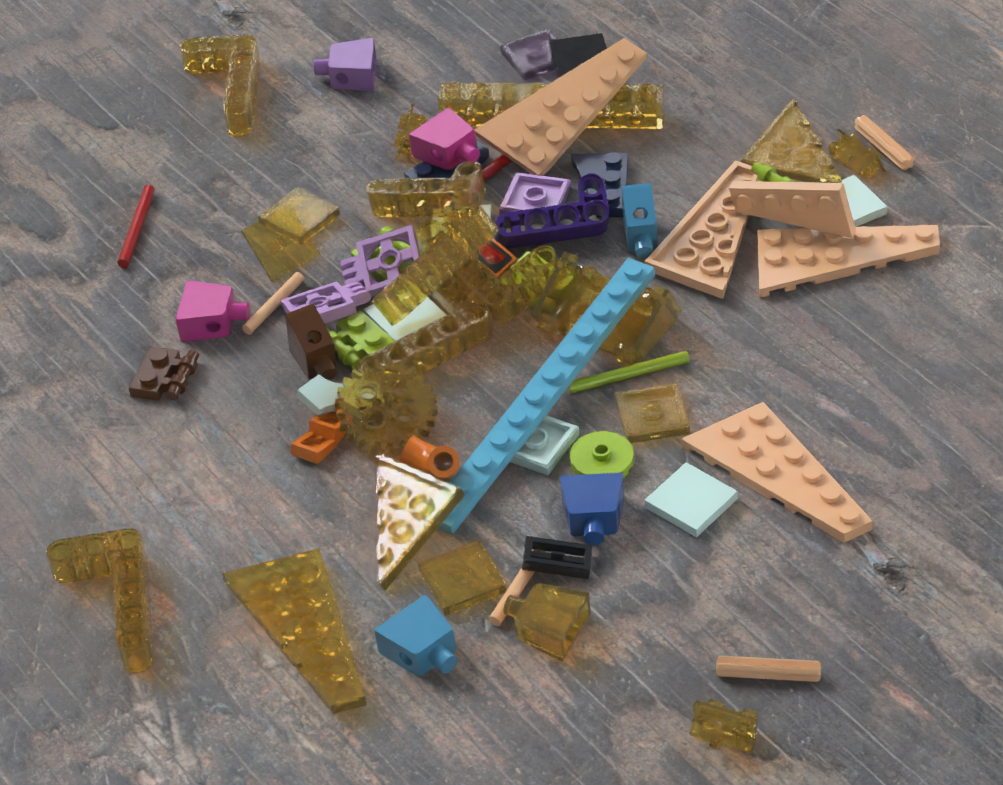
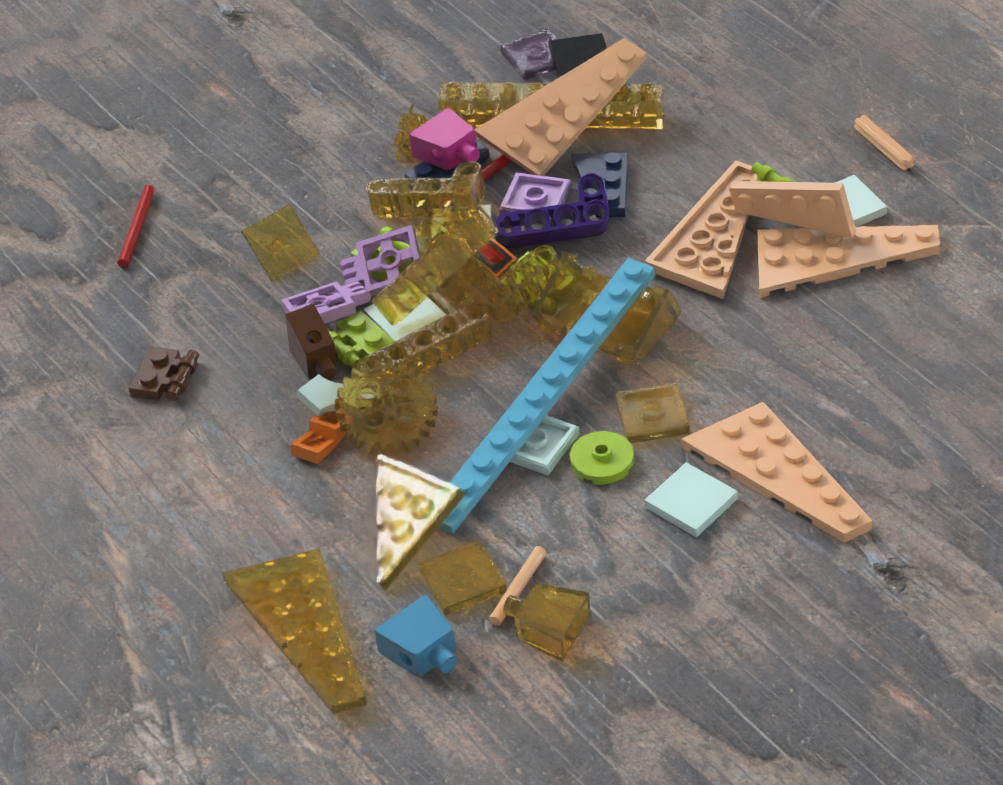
clear yellow beam [46,528,153,673] -> none
dark pink torso [176,281,250,341] -> none
clear yellow beam [179,34,260,137] -> none
light nougat bar [242,272,305,335] -> none
clear yellow tile [258,186,340,246] -> none
medium lavender torso [314,38,377,91] -> none
orange cylinder [399,436,461,481] -> none
black tile [522,536,592,579] -> none
blue torso [560,472,624,546] -> none
lime bar [568,351,690,394] -> none
dark azure torso [622,183,658,258] -> none
clear yellow hips [690,699,758,753] -> none
light nougat axle [716,656,821,682] -> none
clear yellow tile [740,99,842,183] -> none
clear yellow hinge [828,128,885,178] -> none

